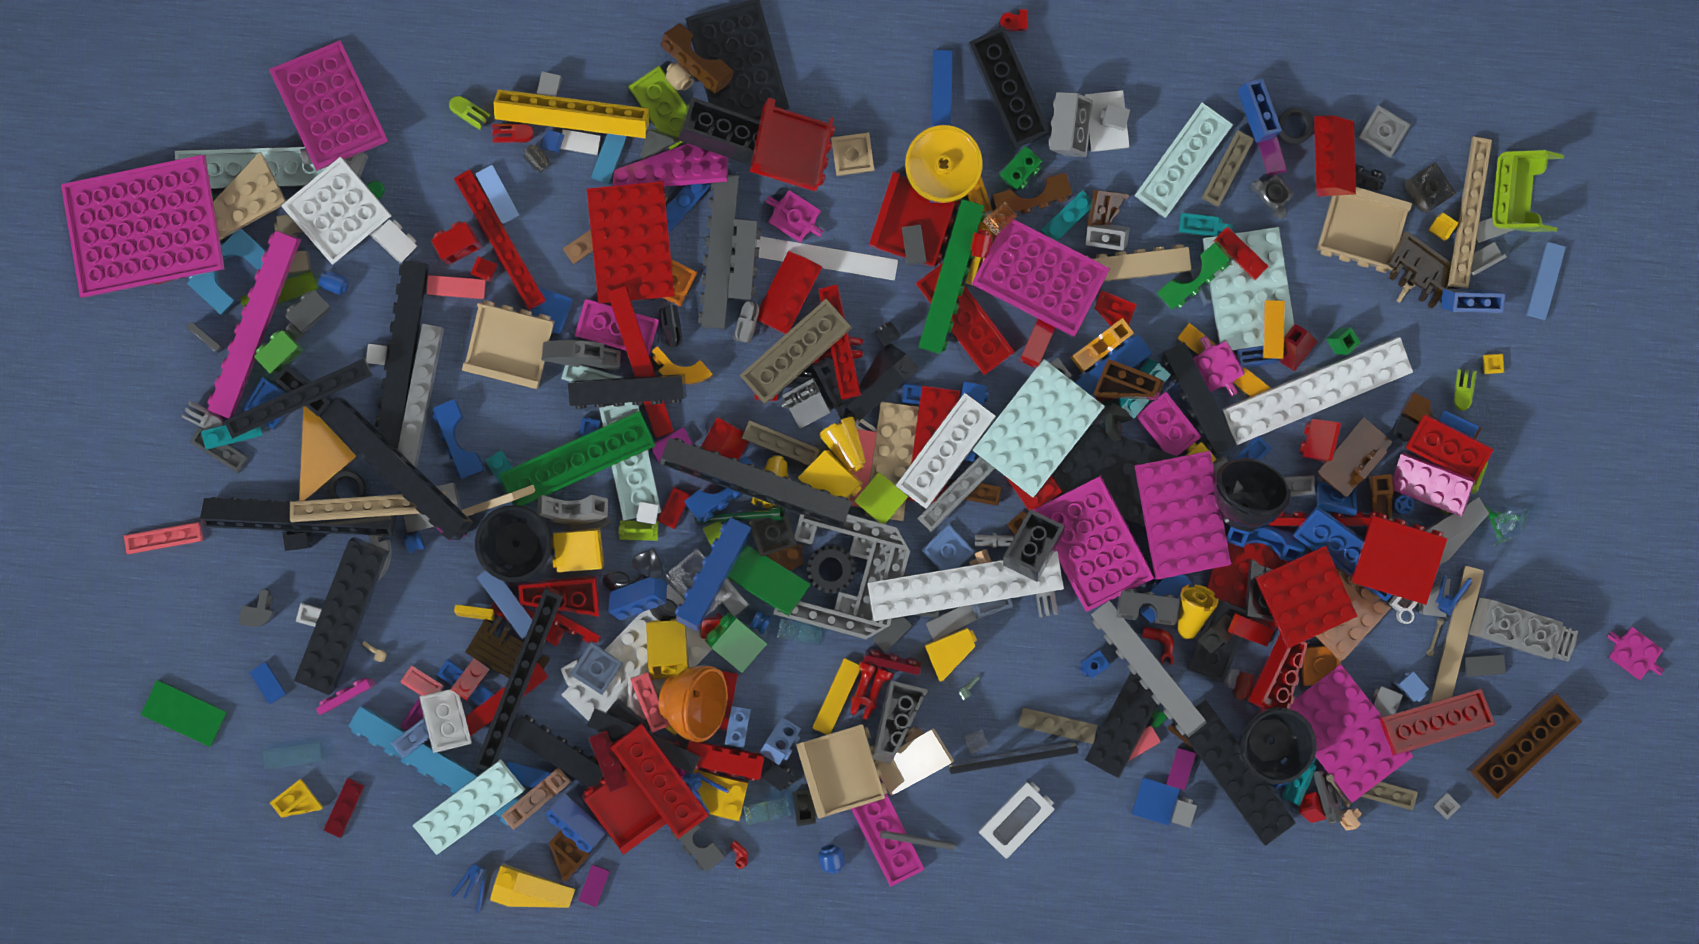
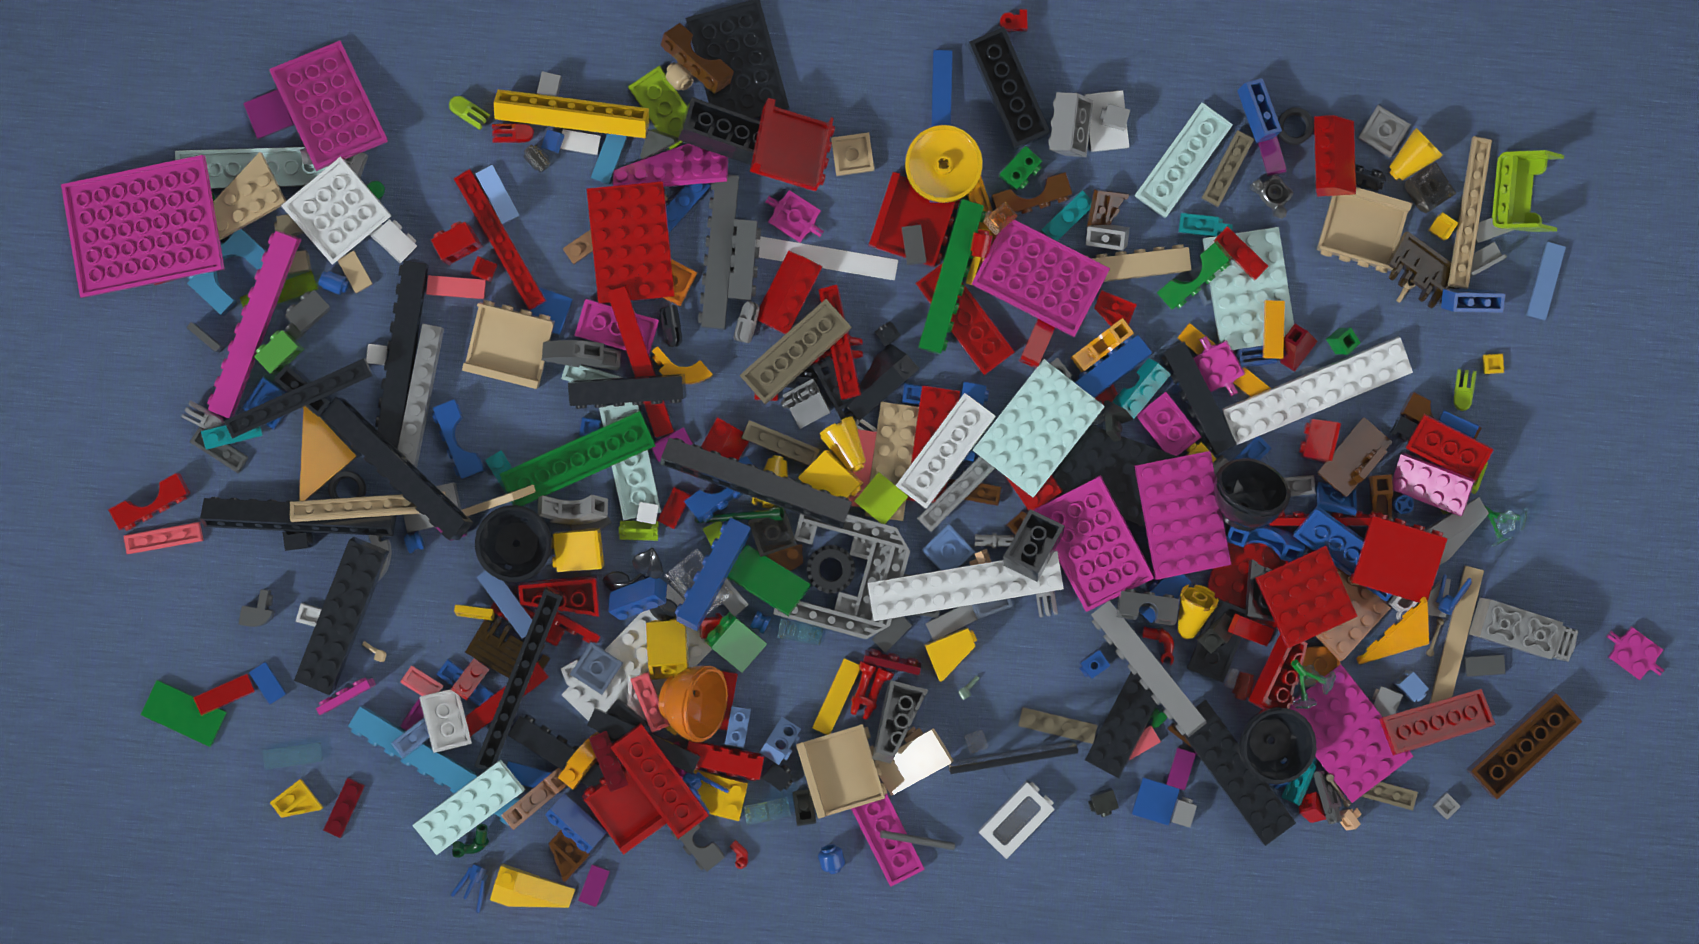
reddish brown wedge [1093,359,1164,400] -> none
none -> red arch [108,473,191,531]
none -> red tile [193,674,255,716]
none -> magenta tile [243,89,294,139]
none -> tan tile [338,251,373,294]
none -> dark green piece [452,824,489,858]
none -> light orange arch [558,731,599,789]
none -> pearl dark grey brick [1088,788,1119,817]
none -> clear light blue plant [1291,660,1336,709]
none -> light orange tile [1356,597,1429,665]
none -> yellow cone [1389,128,1442,181]

